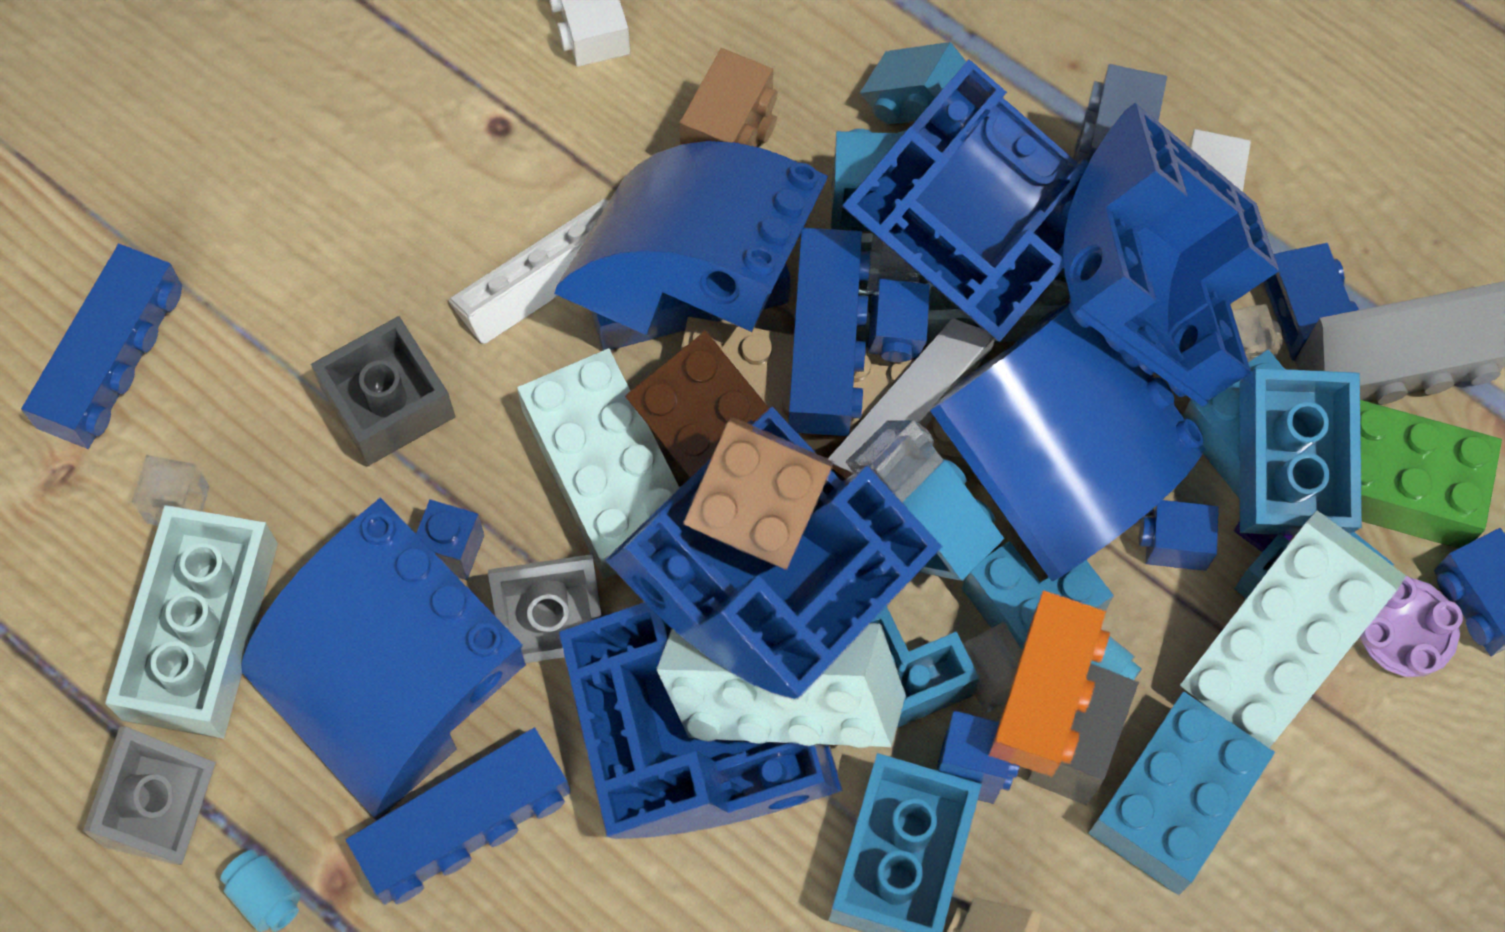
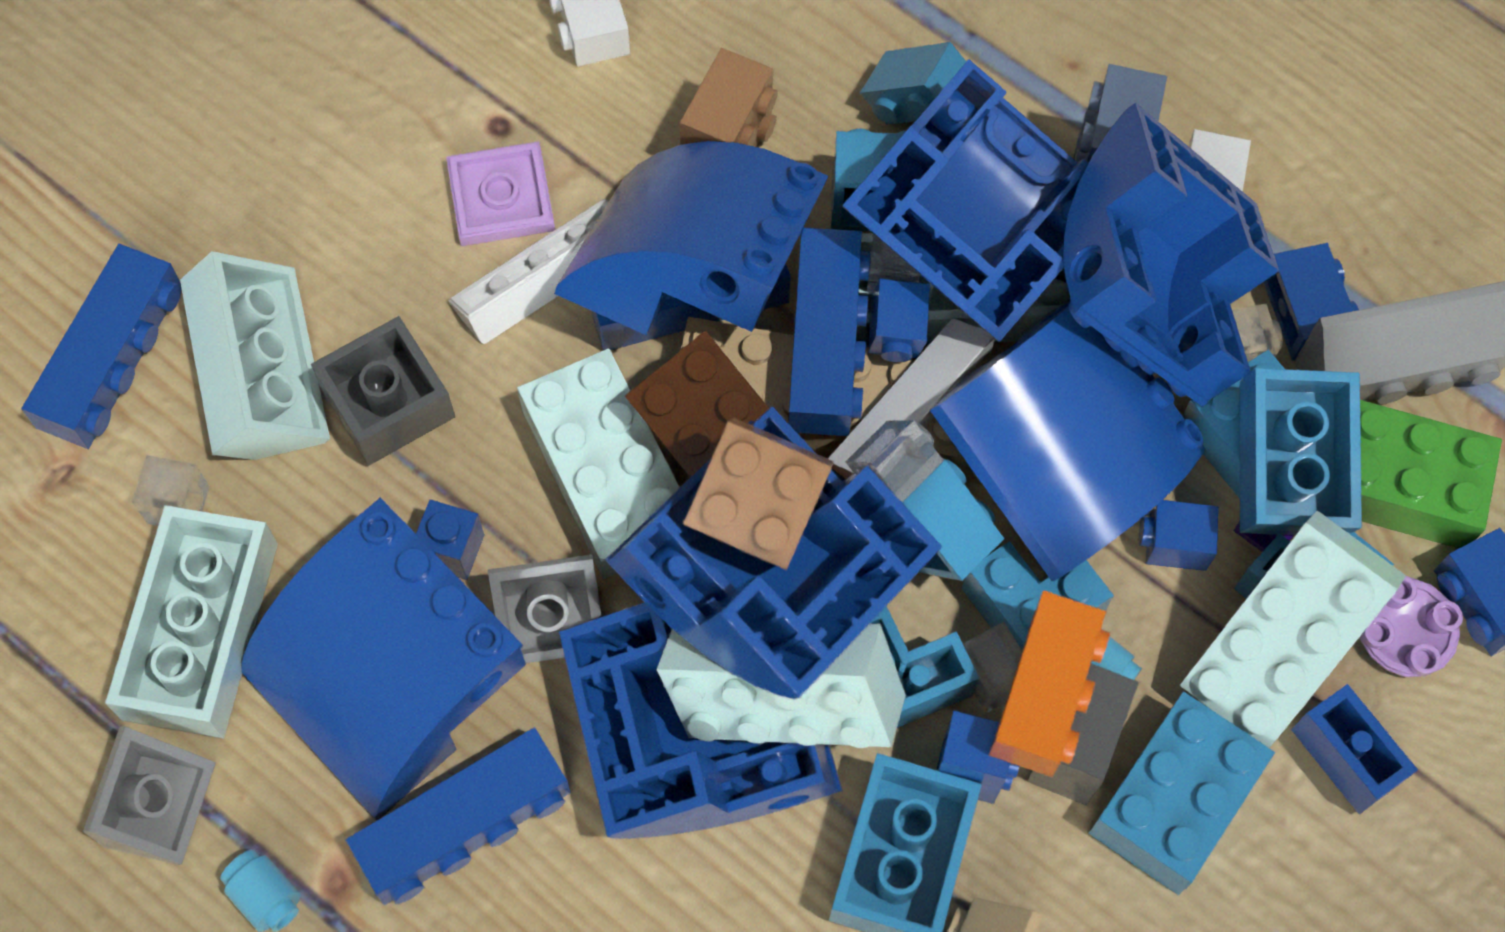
none -> light aqua slope [180,251,330,460]
none -> lavender tile [446,141,555,247]
none -> blue brick [1291,684,1418,815]

